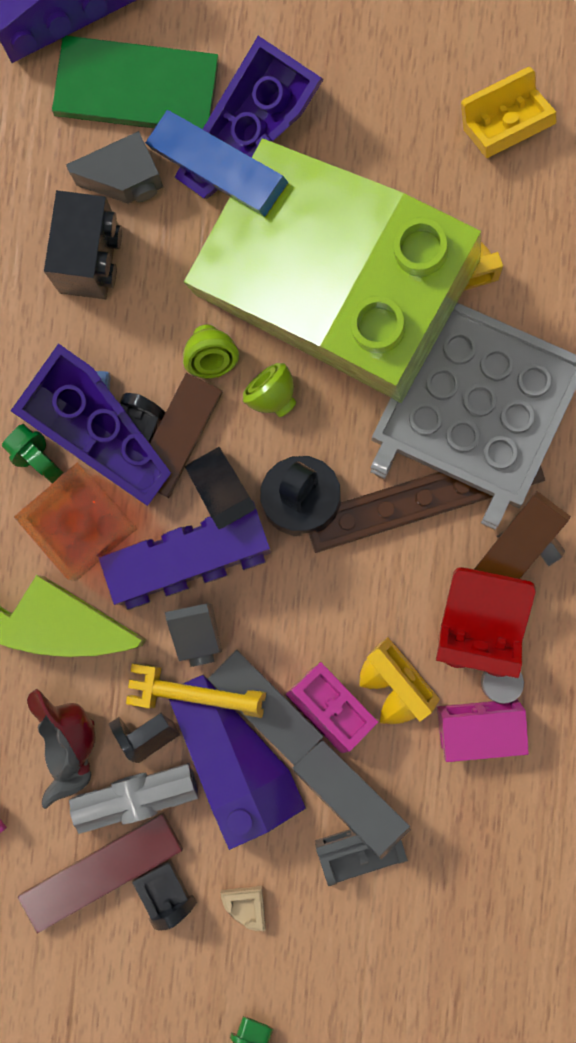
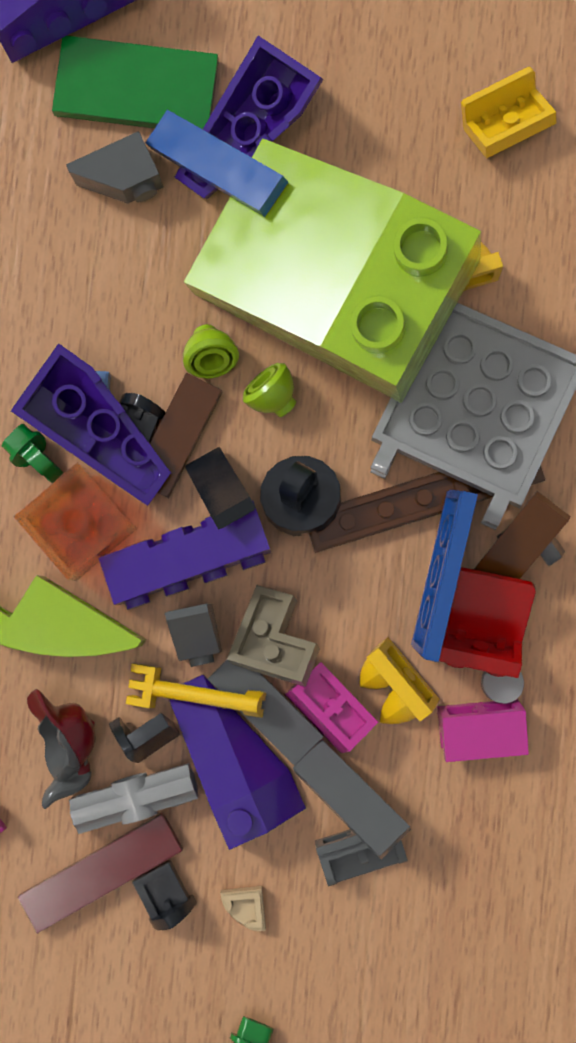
black brick [44,190,122,300] -> none
none -> dark tan plate [227,585,320,687]
none -> blue tile [411,490,478,662]

